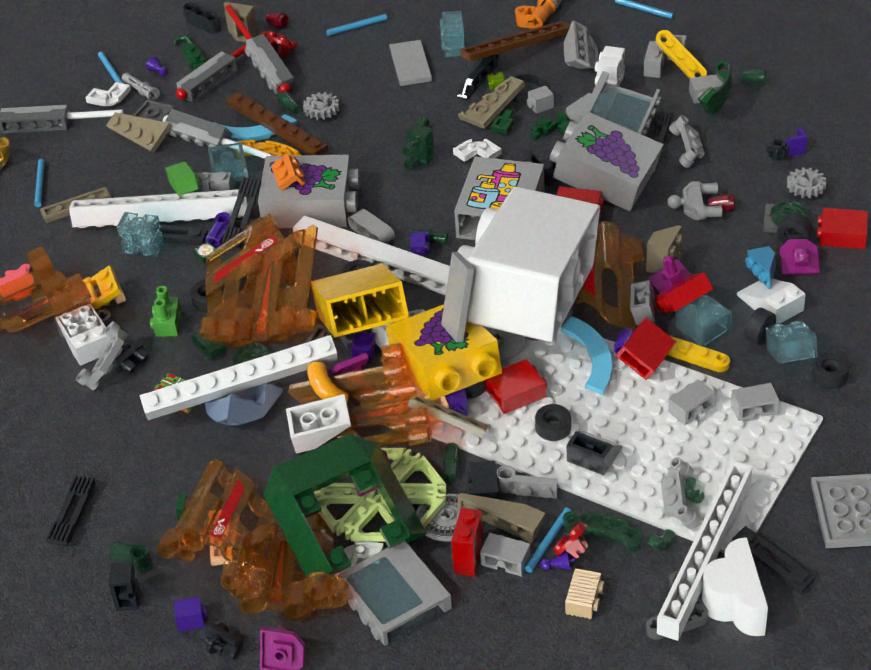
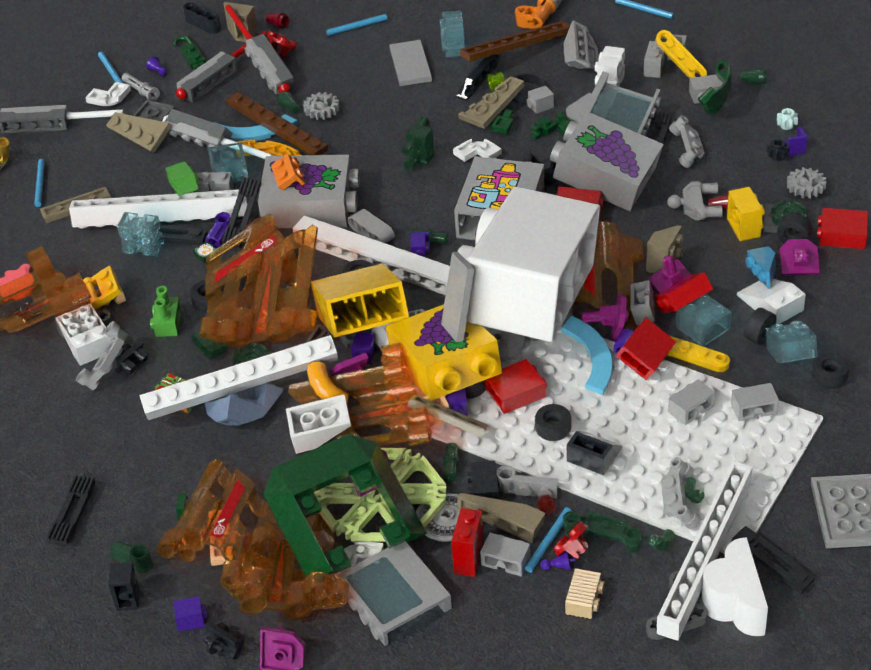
none -> clear red plate [536,495,555,516]
none -> magenta piece [582,294,629,342]
none -> yellow brick [727,187,765,241]
none -> light aqua gear [777,108,798,130]

